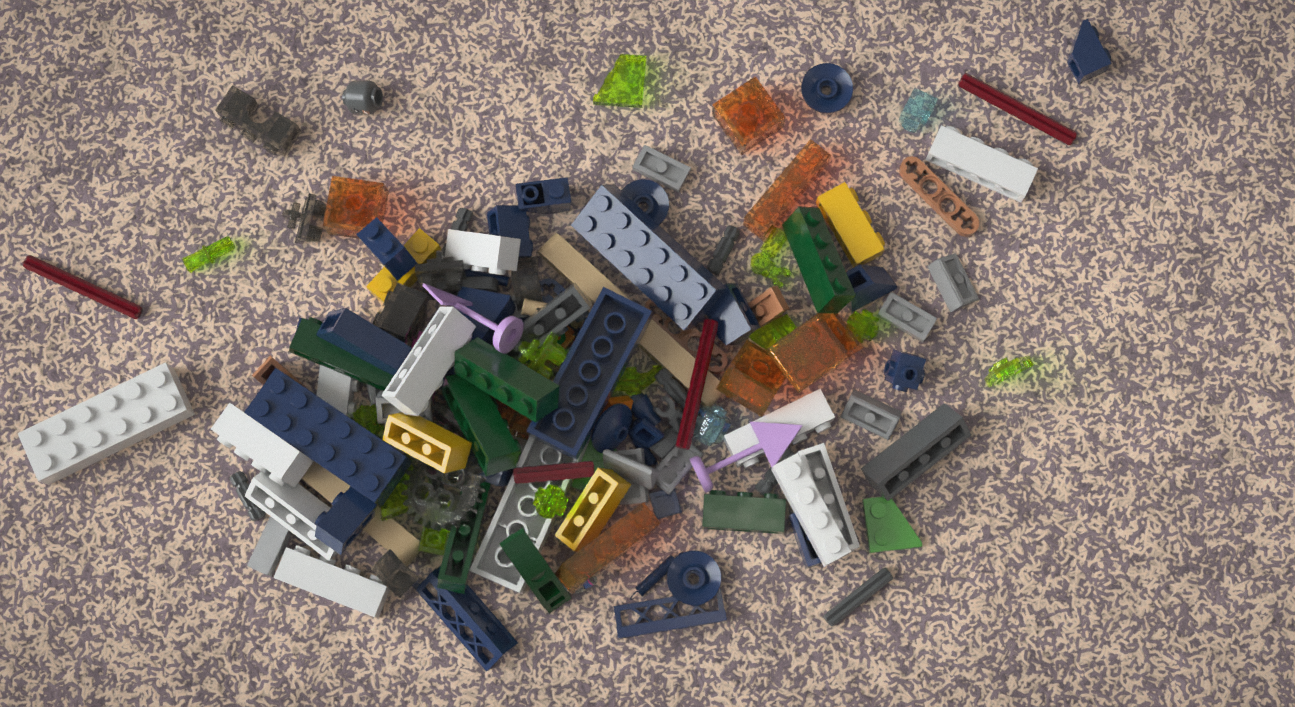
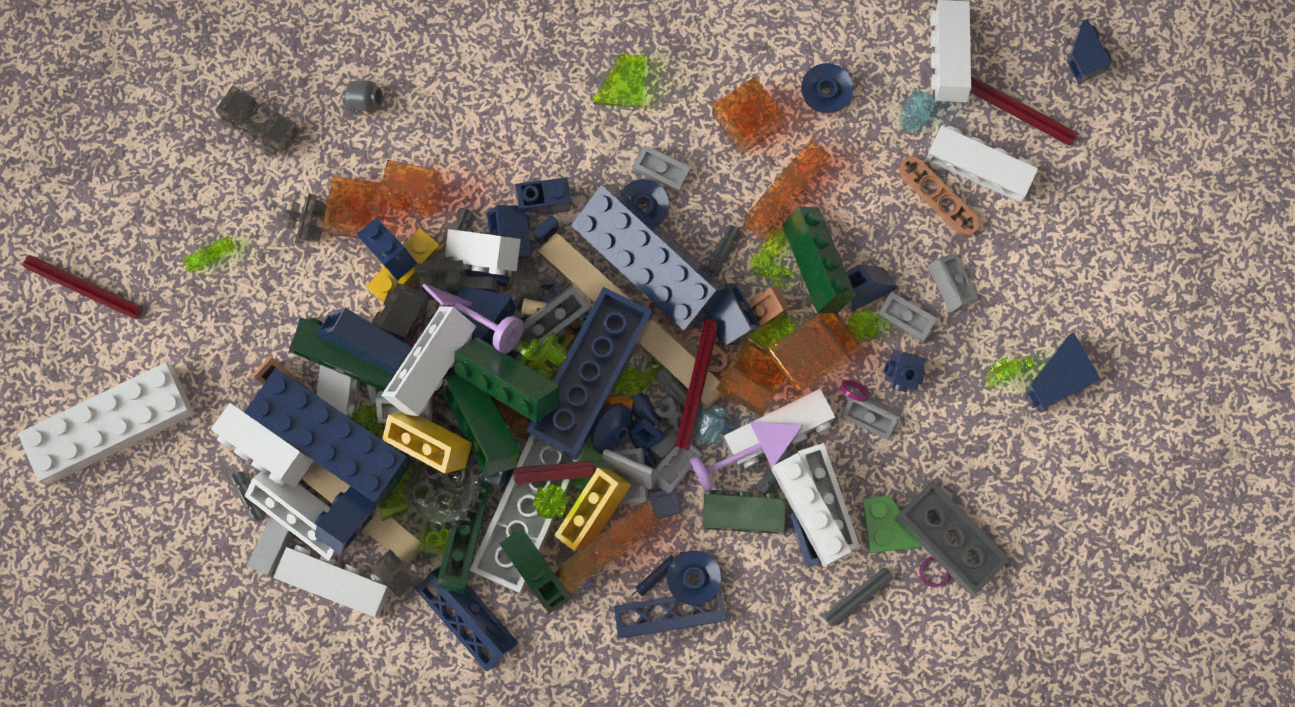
yellow brick [816,182,885,268] -> none
dark grey brick [861,403,971,501] -> none
none -> clear orange brick [380,160,446,216]
none -> dark blue tile [532,215,559,245]
none -> magenta piece [840,380,870,401]
none -> dark grey plate [895,481,1010,597]
none -> magenta piece [919,557,950,588]
none -> white brick [930,0,971,102]
none -> dark blue slope [1026,333,1101,412]

